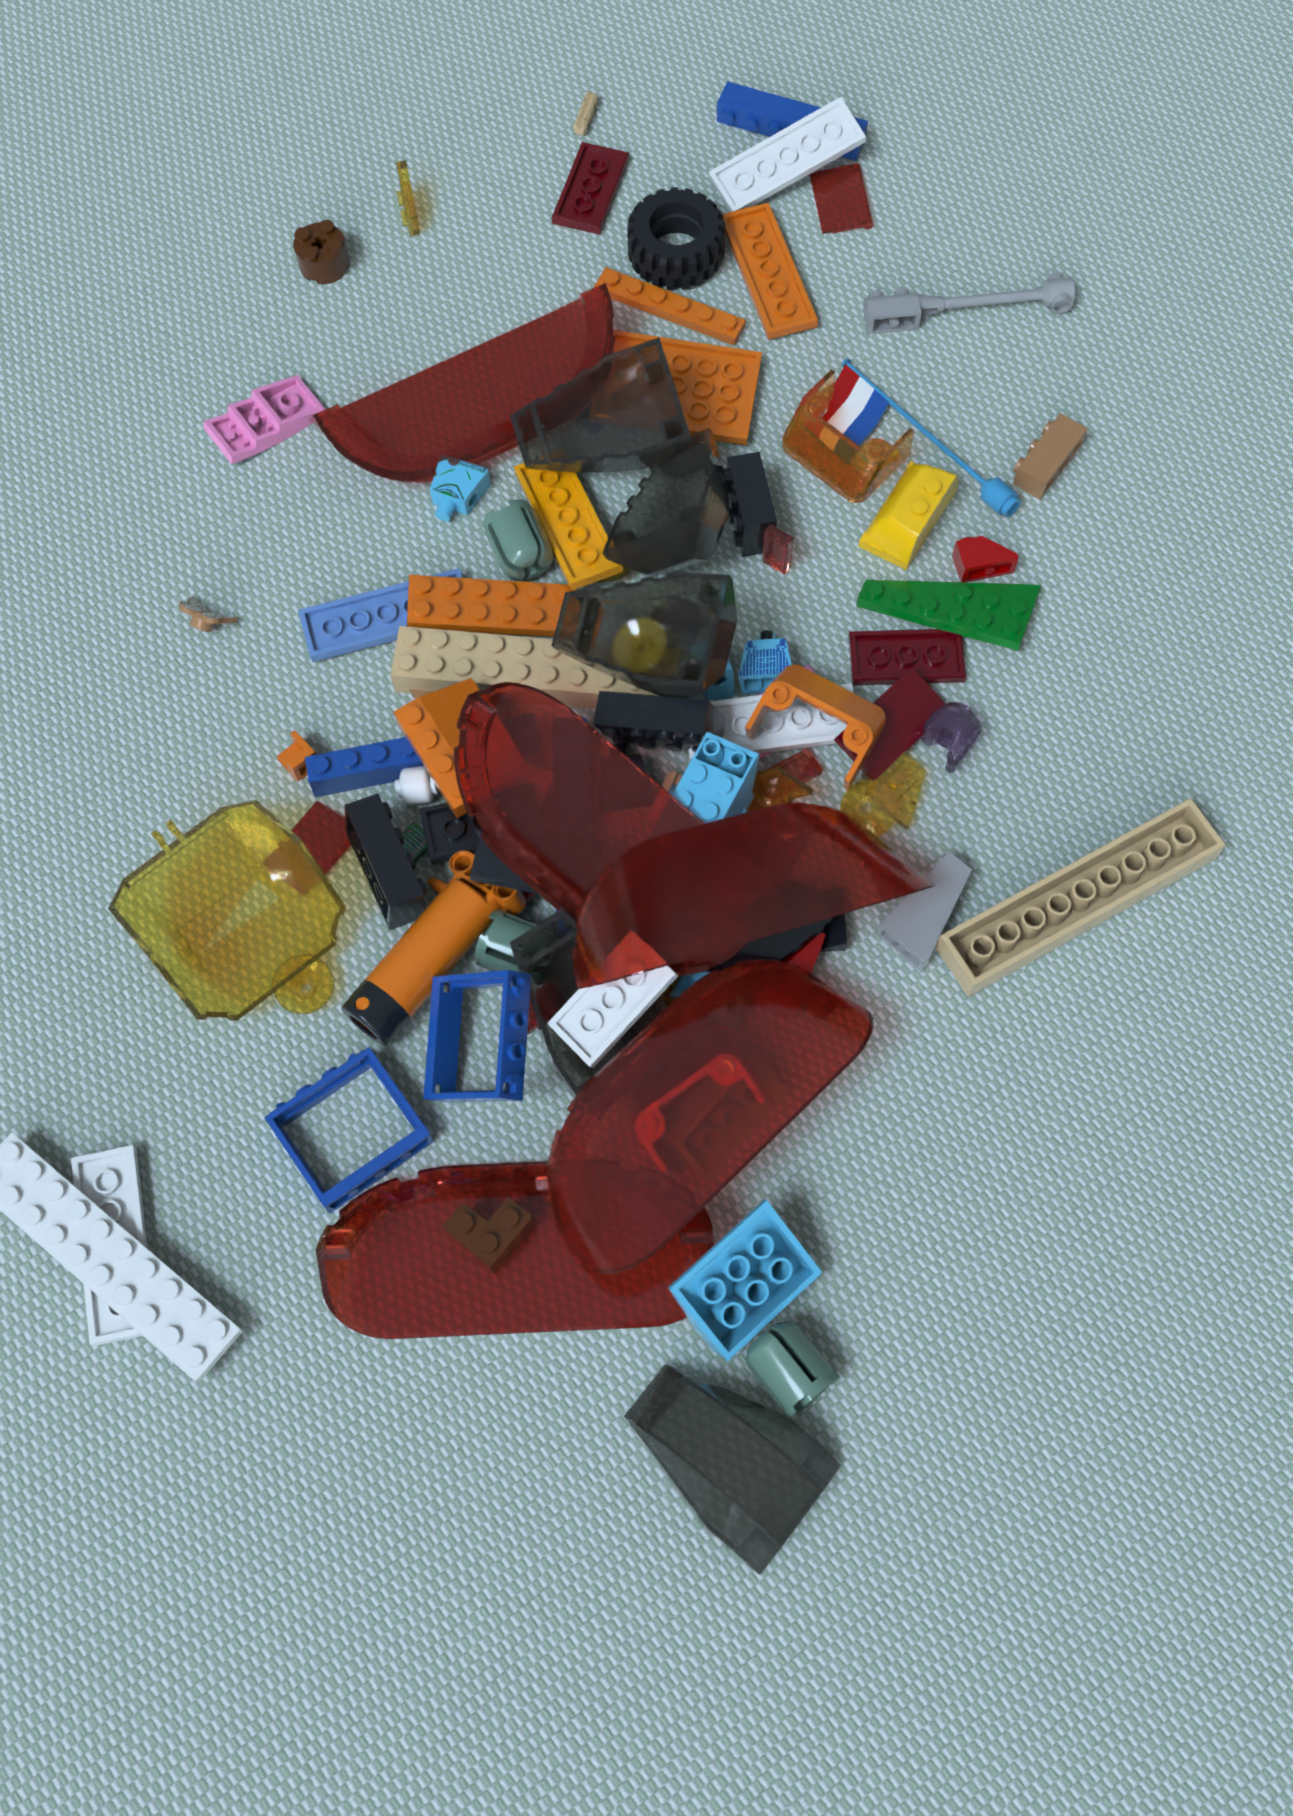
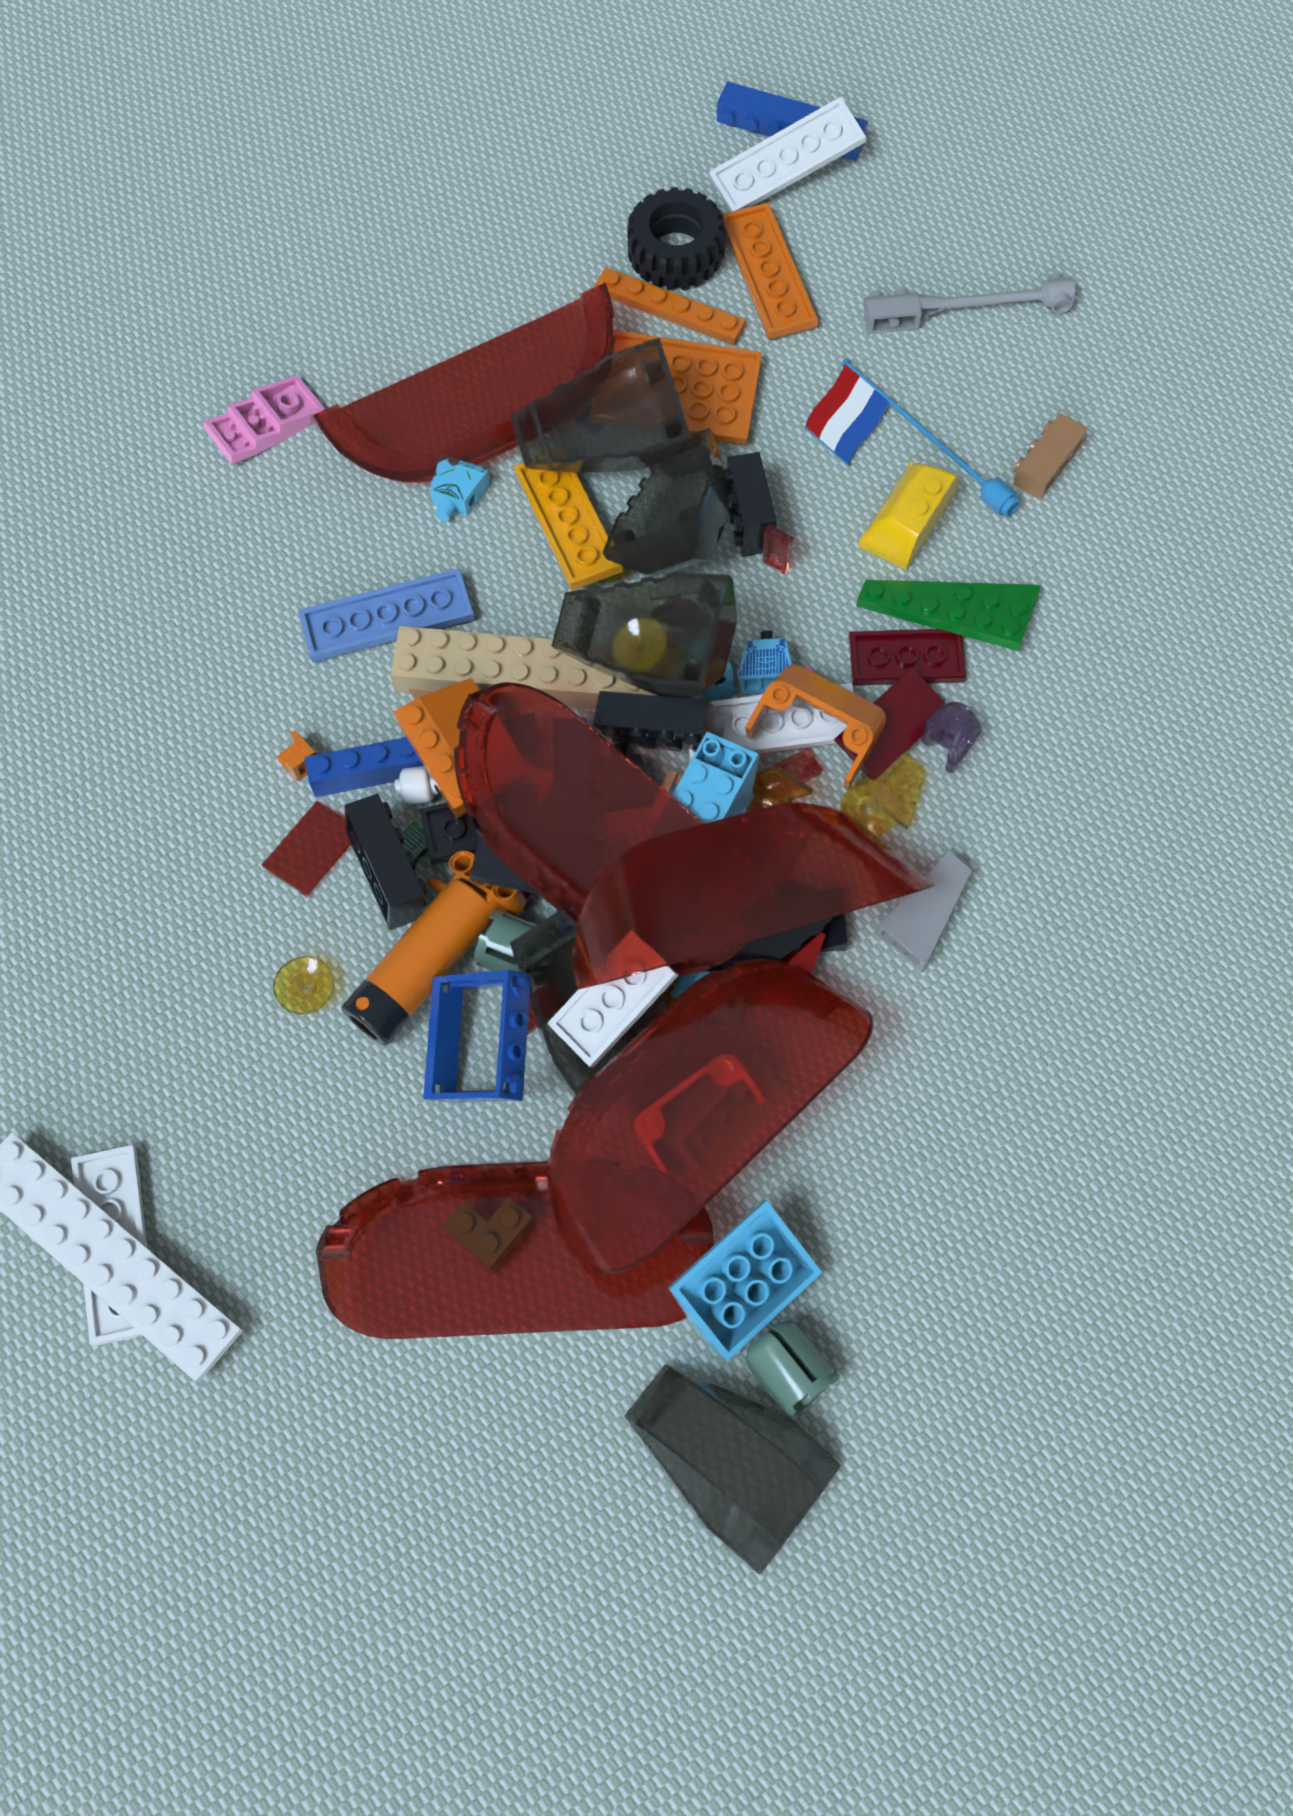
clear yellow windscreen [108,800,346,1021] -> none
medium nougat animal [179,597,238,632] -> none
blue window [264,1047,434,1214] -> none
reddish brown brick [293,220,350,285] -> none
clear yellow wing [396,160,420,236] -> none
orange plate [407,574,576,638] -> none
sand green cylinder [482,499,554,581] -> none
dark red tile [552,142,629,235] -> none
tan axle [573,91,598,136] -> none
clear orange windscreen [782,369,914,503] -> none
clear red piece [810,163,874,234] -> none
tan brick [936,798,1226,997] -> none
red slope [952,536,1019,583] -> none

